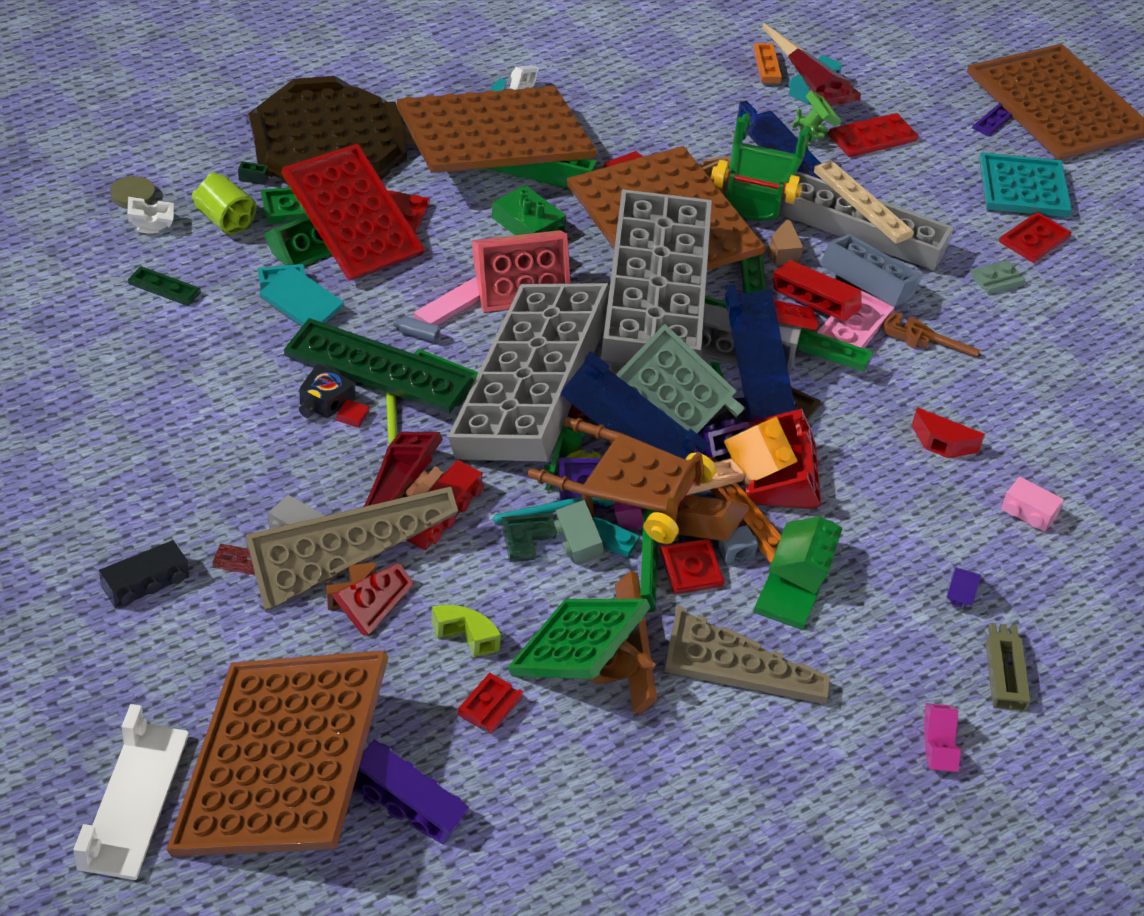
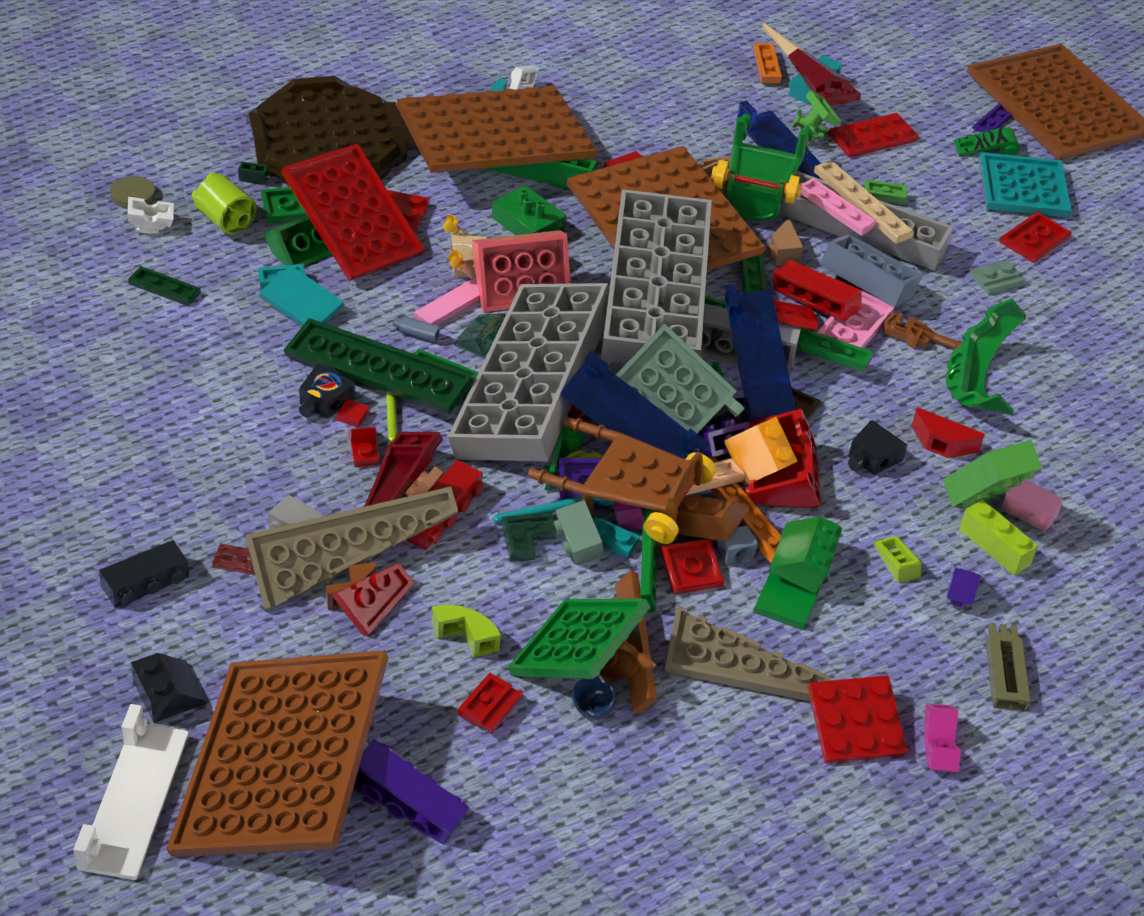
none -> black slope [131,653,207,723]
none -> red slope [348,427,379,467]
none -> tan torso [443,214,488,278]
none -> clear green tile [453,313,506,359]
none -> dark blue hair [572,675,617,720]
none -> bright pink tile [801,178,877,236]
none -> red plate [807,675,908,763]
none -> black torso [848,420,908,475]
none -> bright green plate [864,179,907,205]
none -> lime slope [874,536,922,583]
none -> bright green brick [943,440,1042,508]
none -> green windscreen [946,299,1026,415]
none -> green door [953,127,1020,157]
none -> lime brick [959,500,1038,576]

